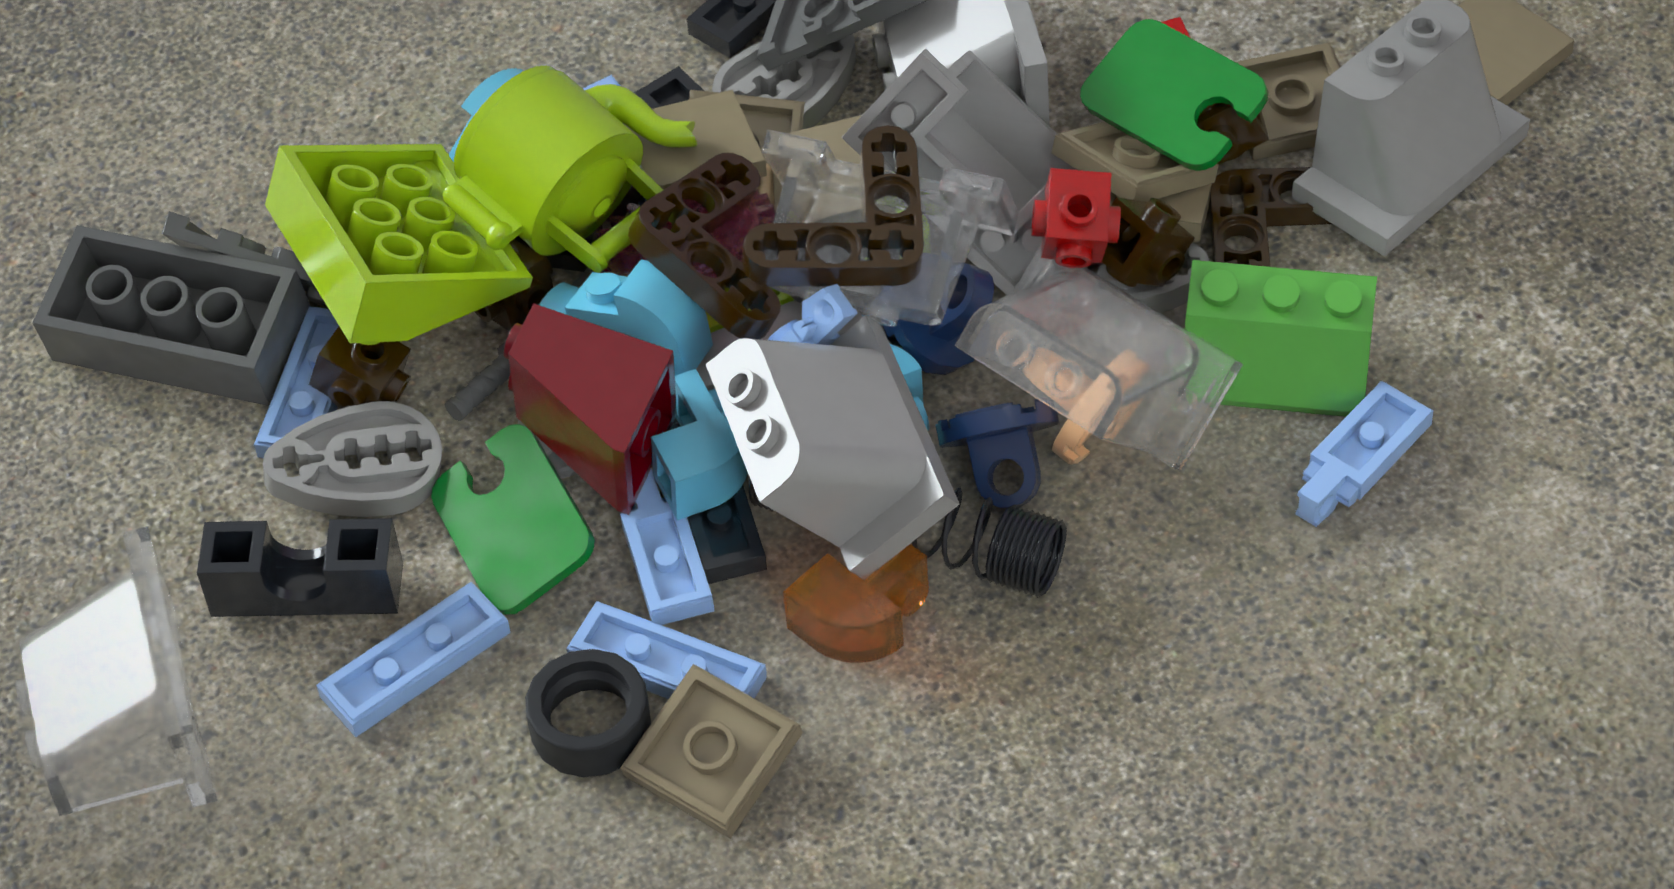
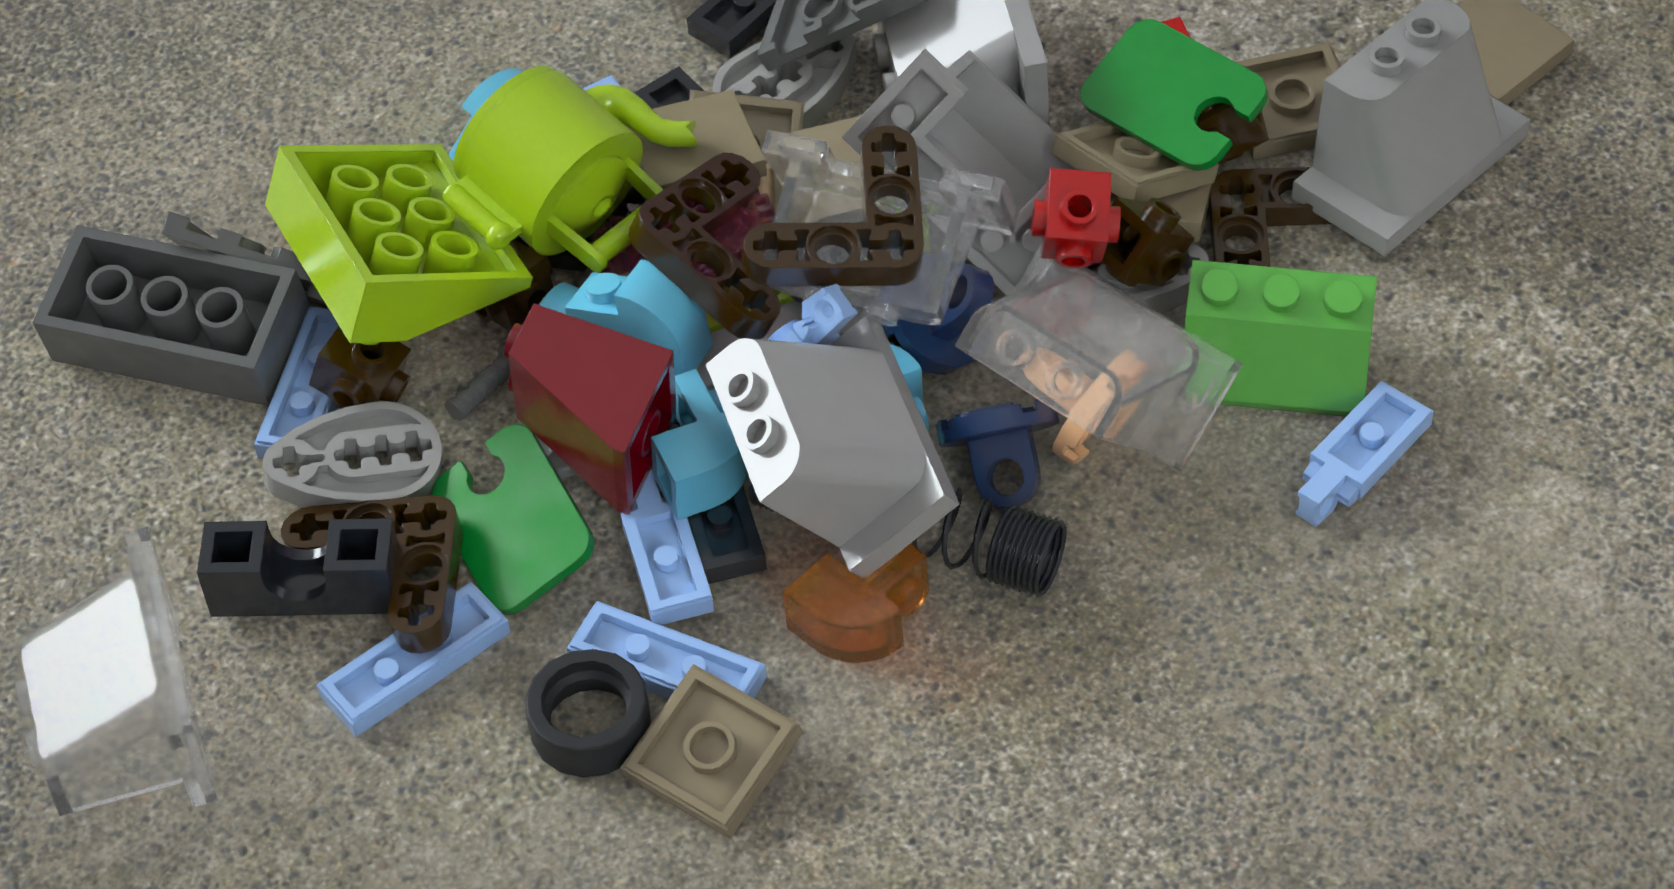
none -> dark brown beam [281,495,463,654]

